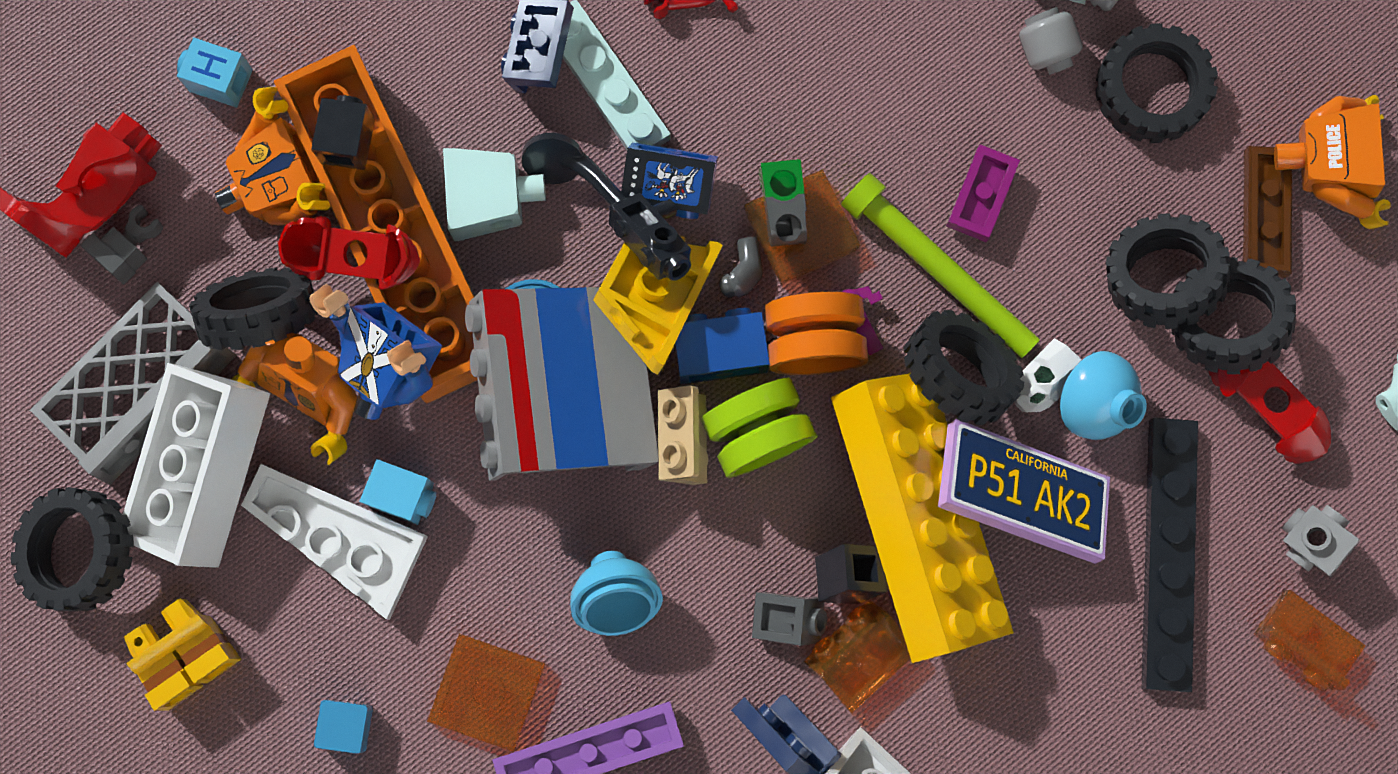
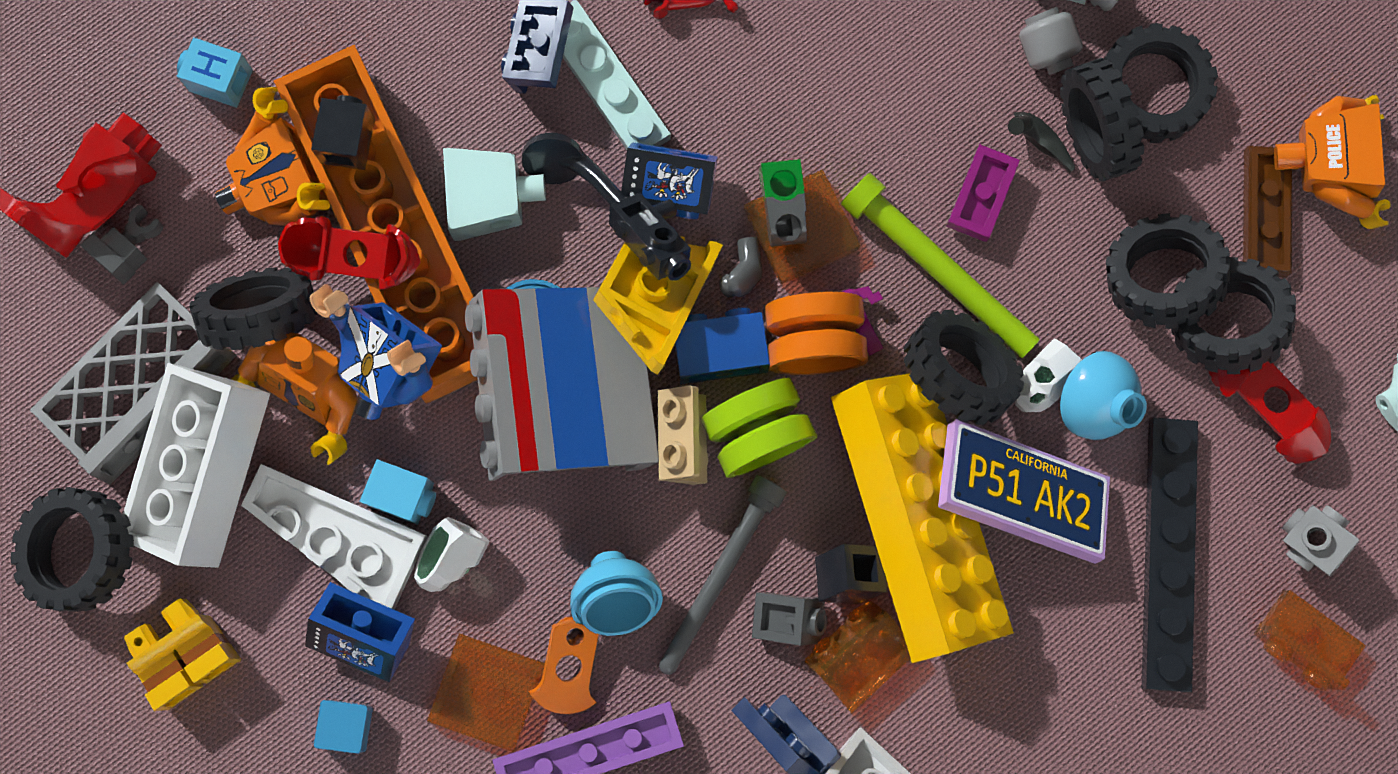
none -> blue brick [305,582,415,683]
none -> white rock [414,517,490,592]
none -> orange piece [528,616,599,714]
none -> dark grey piece [659,475,787,675]
none -> pearl dark grey bar [1008,112,1075,173]
none -> black tyre [1060,58,1144,182]

